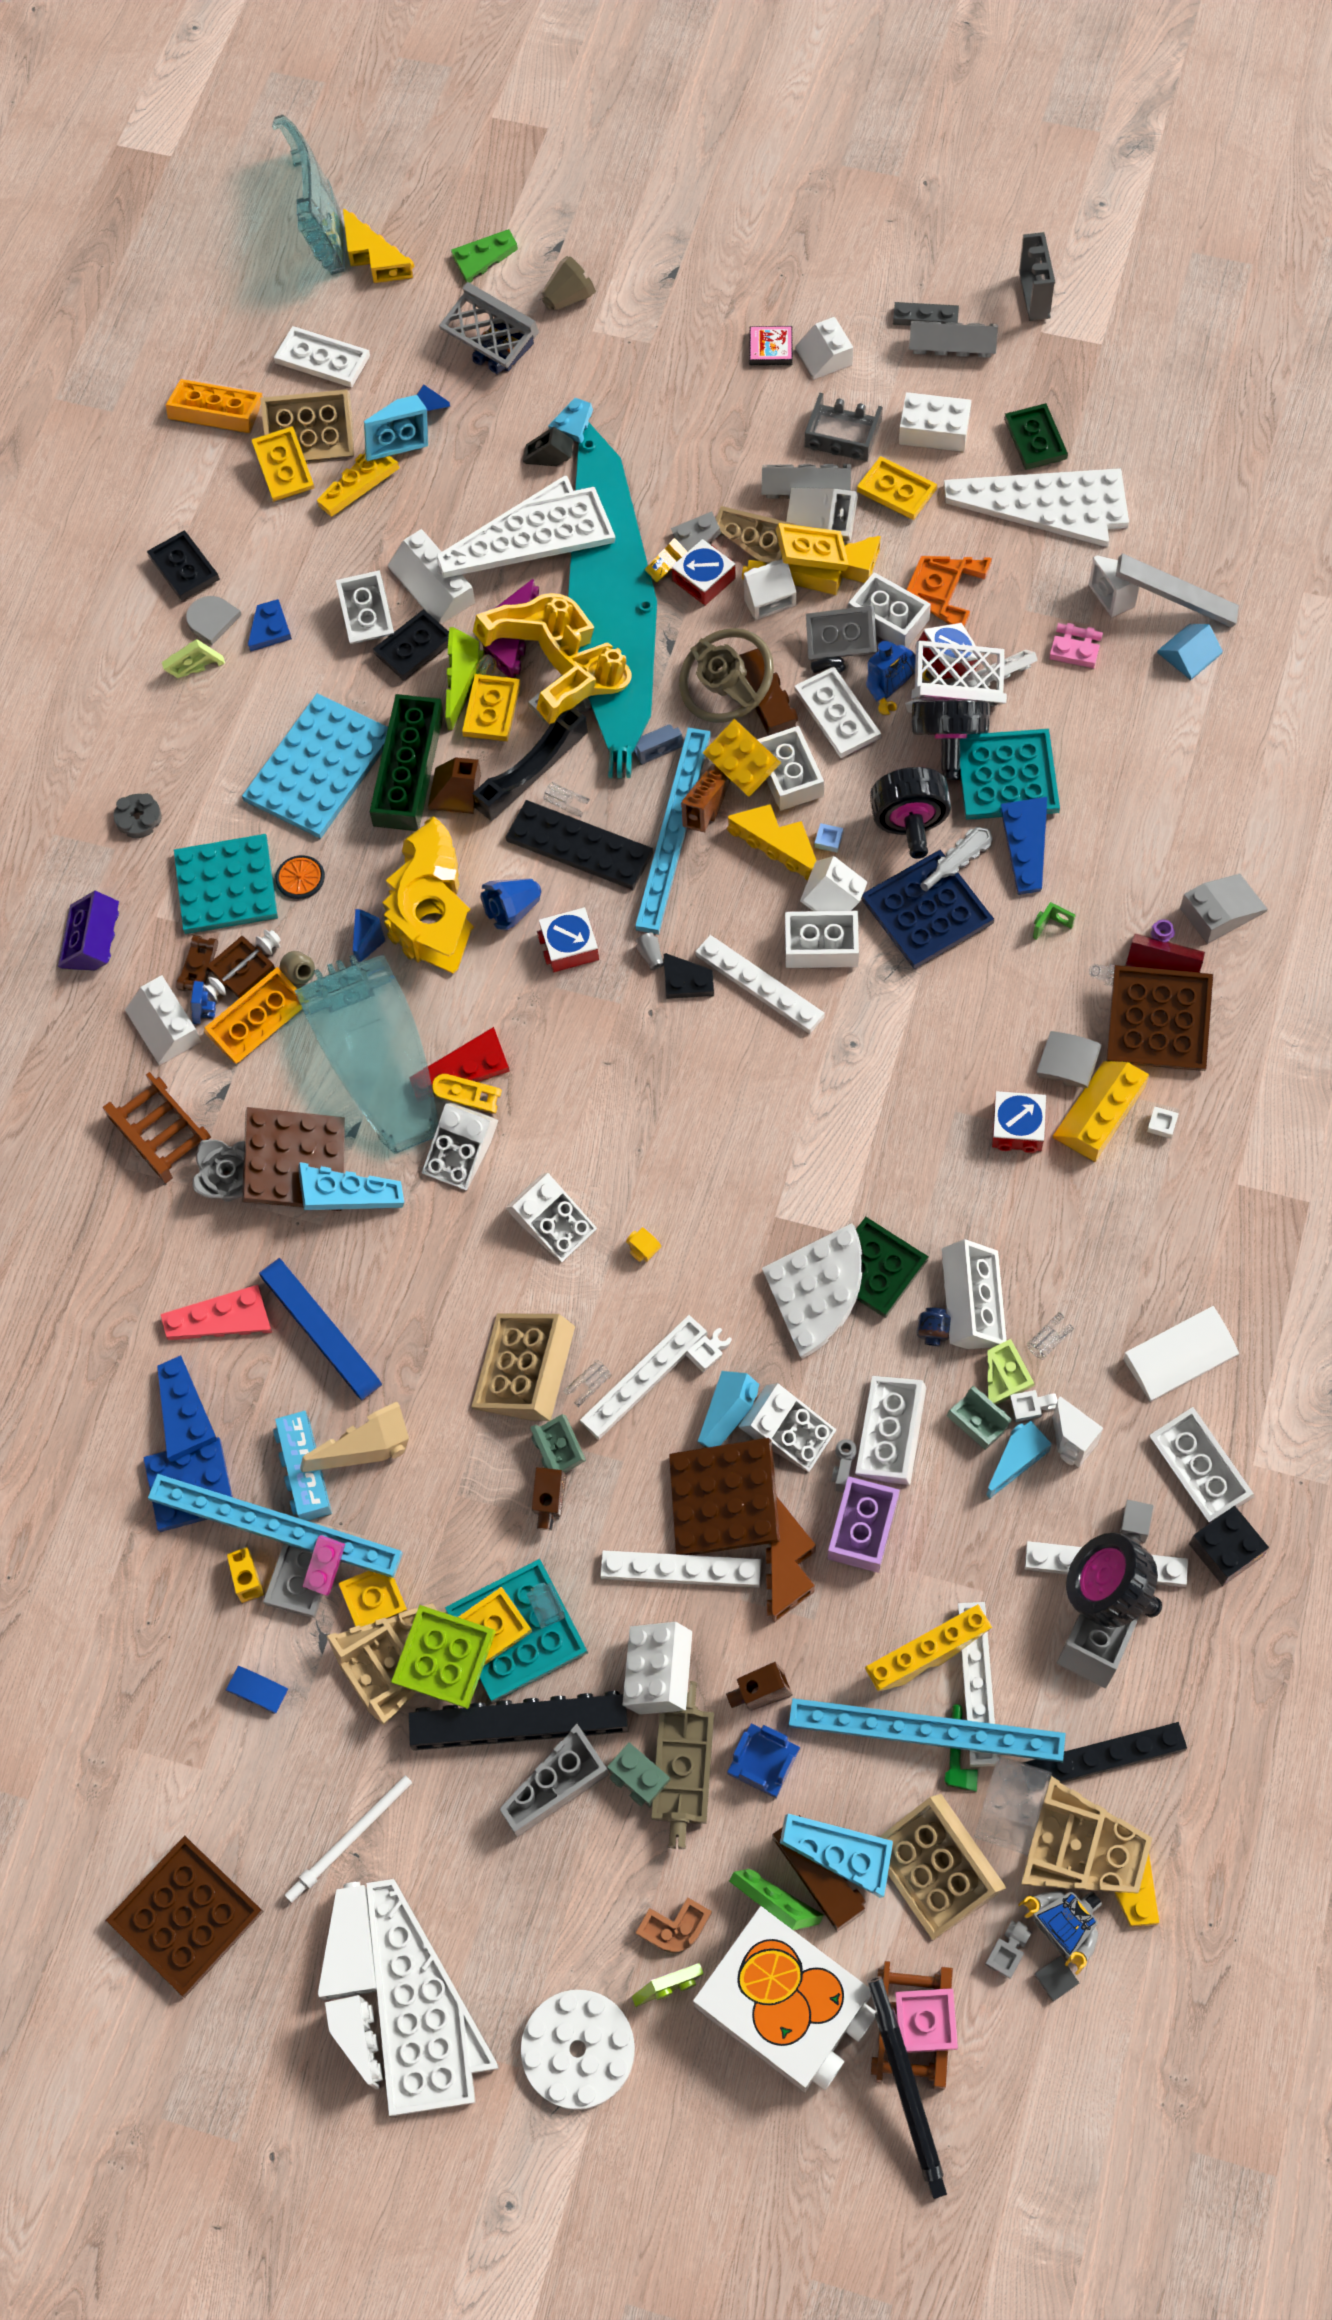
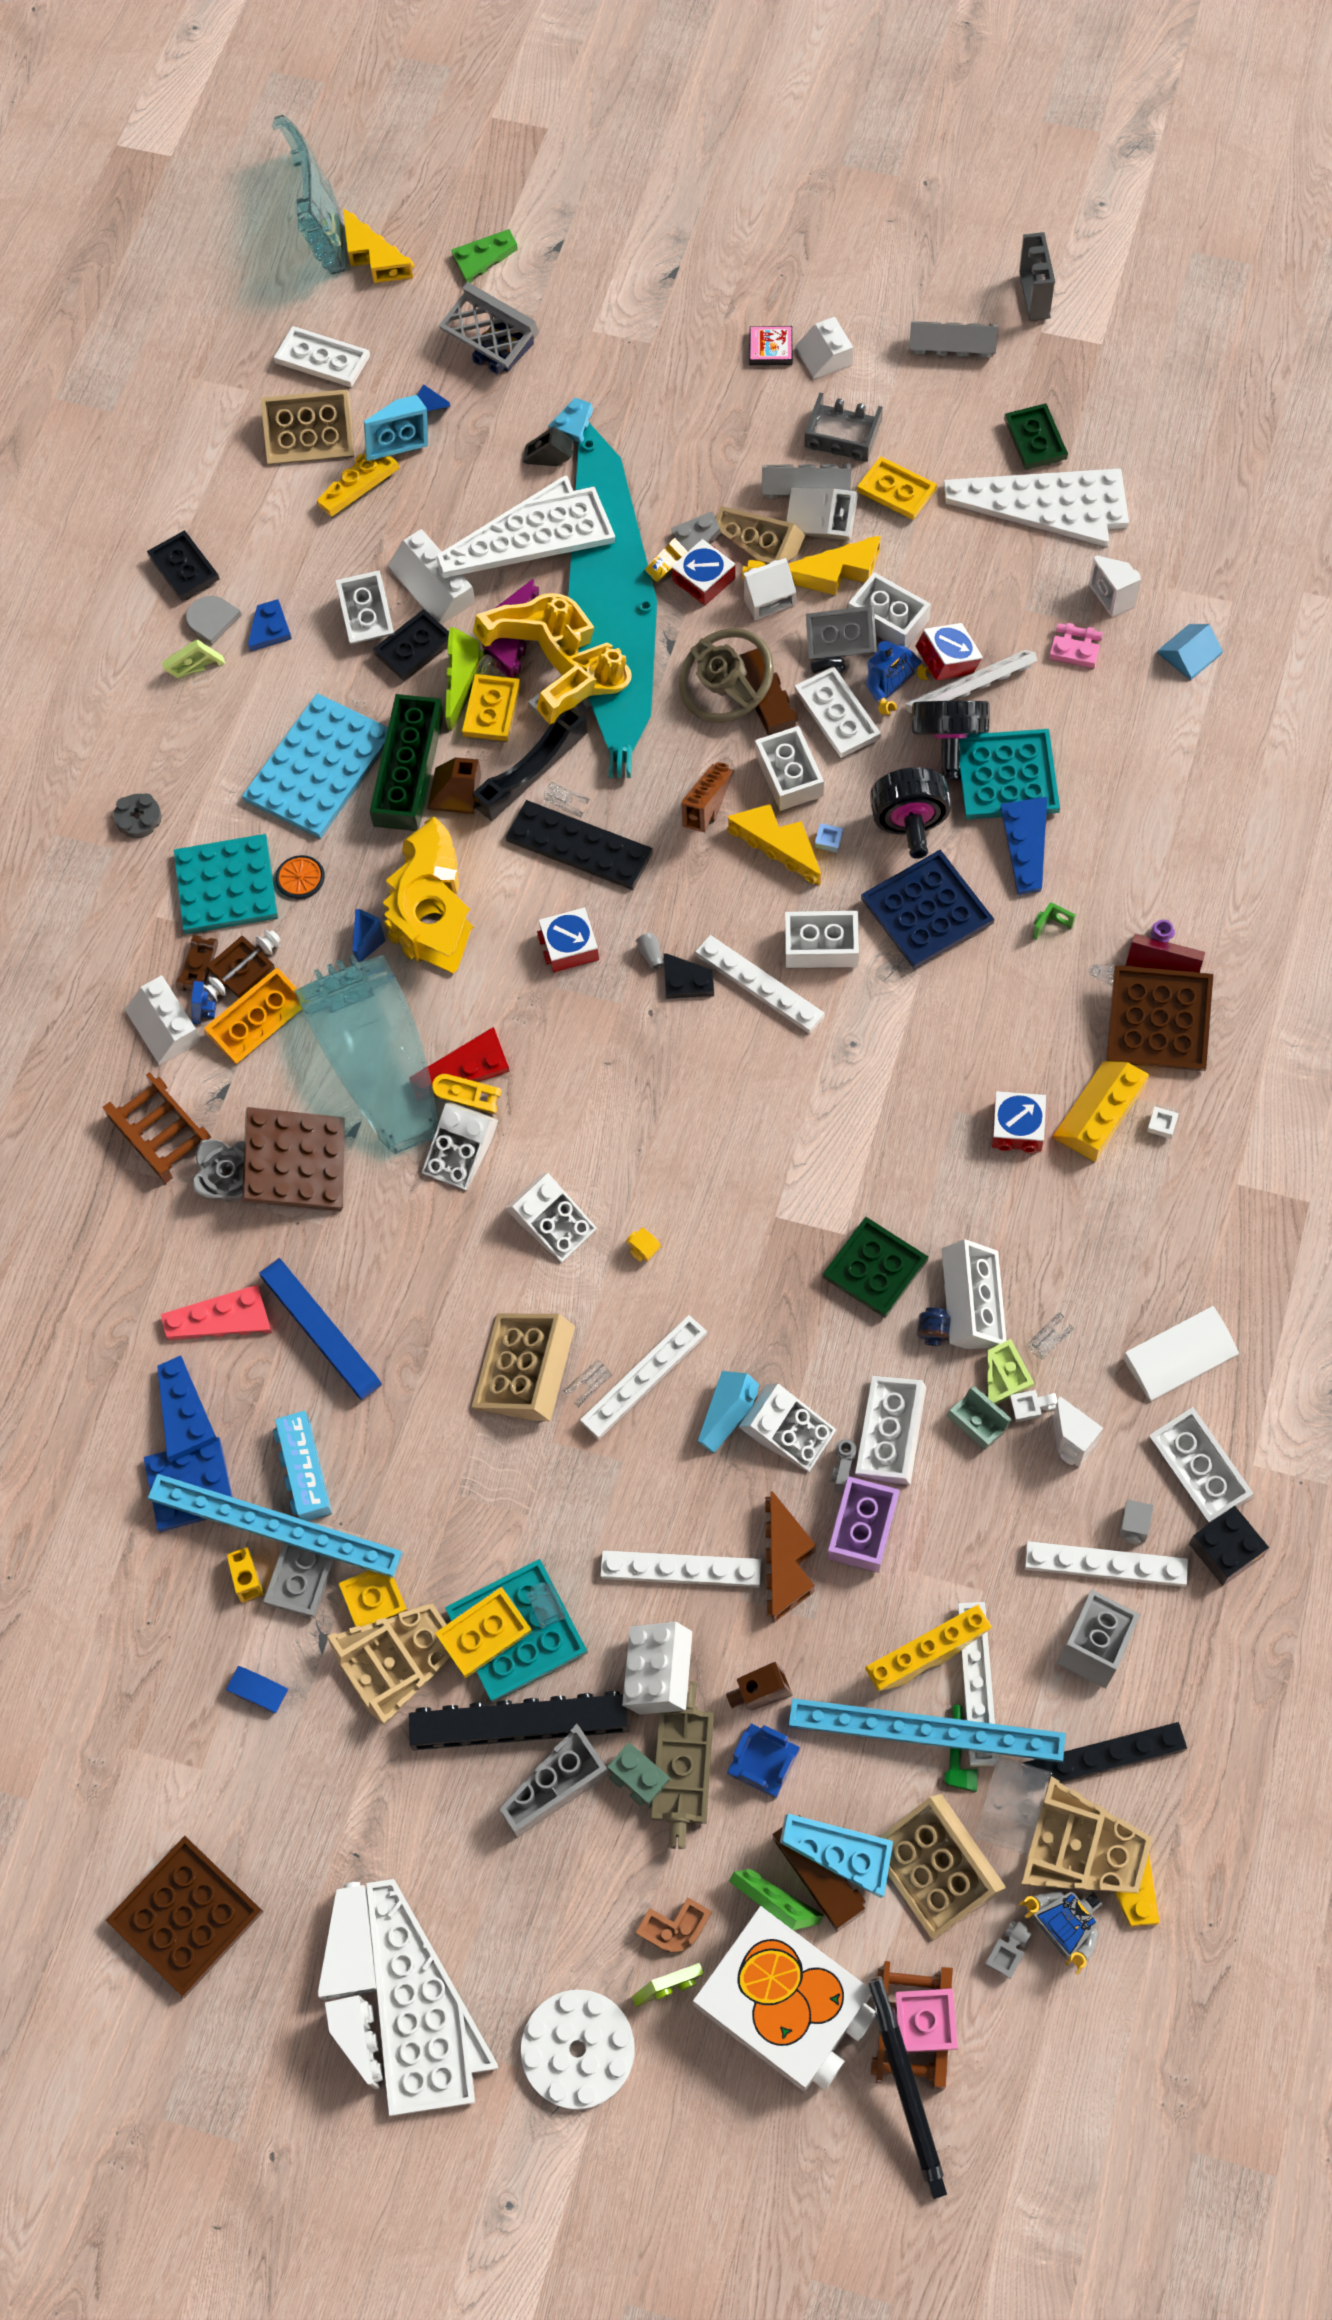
dark purple slope [58,890,119,971] -> none
light orange slope [166,379,263,433] -> none
yellow plate [251,426,315,502] -> none
dark tan head [279,951,315,985] -> none
white bar [285,1775,412,1903] -> none
medium azure wing [298,1162,404,1210] -> none
tan wedge [300,1402,409,1472] -> none
dark pink plate [302,1535,345,1596] -> none
lime plate [391,1605,496,1709] -> none
blue cone [480,878,541,930] -> none
sand green bracket [530,1414,586,1473] -> none
reddish brown torso [532,1467,567,1531] -> none
dark tan cone [541,256,596,310] -> none
sand blue panel [634,724,683,765] -> none
medium azure plate [635,727,711,935] -> none
reddish brown plate [669,1438,780,1555] -> none
white plate [685,1328,732,1372] -> none
yellow plate [703,719,781,797] -> none
white plate [762,1223,862,1359] -> none
yellow plate [775,523,849,571] -> none
white slope [800,856,867,911] -> none
dark grey plate [893,302,959,326] -> none
white brick [899,392,971,452] -> none
orange wing [907,556,992,628] -> none
white fence [911,641,1007,707] -> none
light grey sword [920,827,993,891] -> none
medium azure slope [986,1421,1052,1499] -> none
dark grey piece [1034,1956,1079,2002] -> none
light grey slope [1036,1031,1101,1088] -> none
black wheel [1066,1533,1162,1628] -> none
tile [1116,553,1239,627] -> none
light grey slope [1180,874,1268,944] -> none

